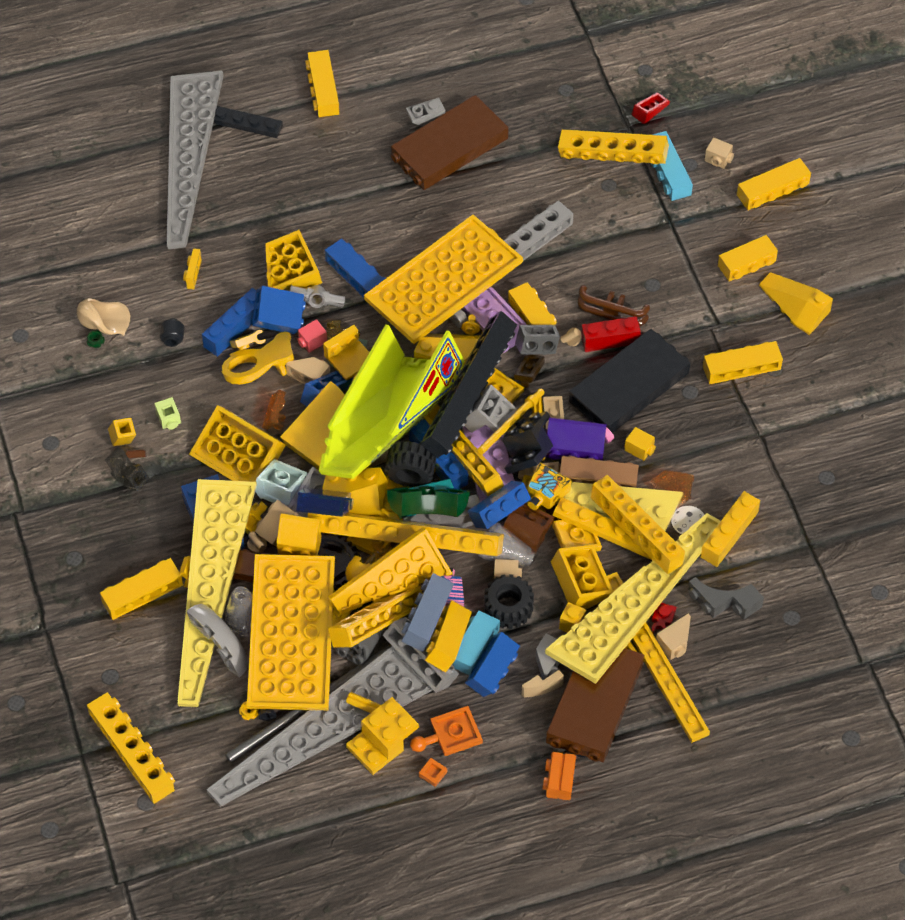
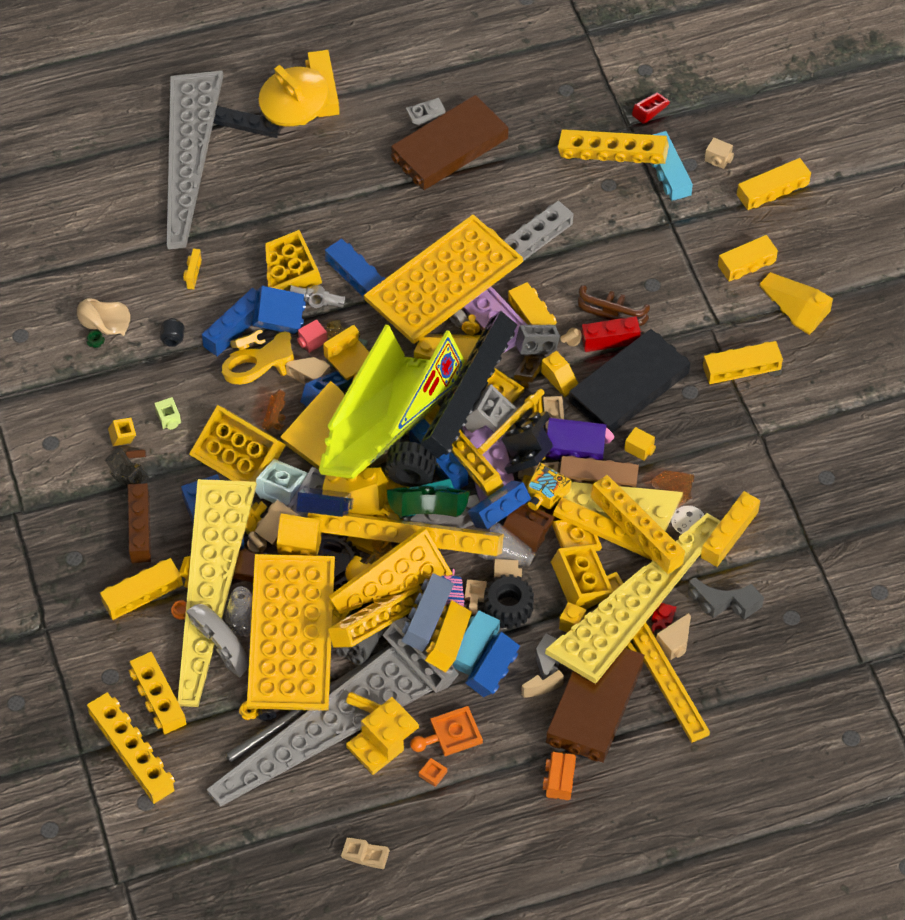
none -> reddish brown brick [128,483,151,563]
none -> yellow brick [128,651,187,735]
none -> orange plate [171,600,187,620]
none -> yellow bracket [259,65,329,127]
none -> tan slope [341,838,390,869]
none -> tan plate [465,579,487,615]
none -> yellow slope [541,350,578,397]

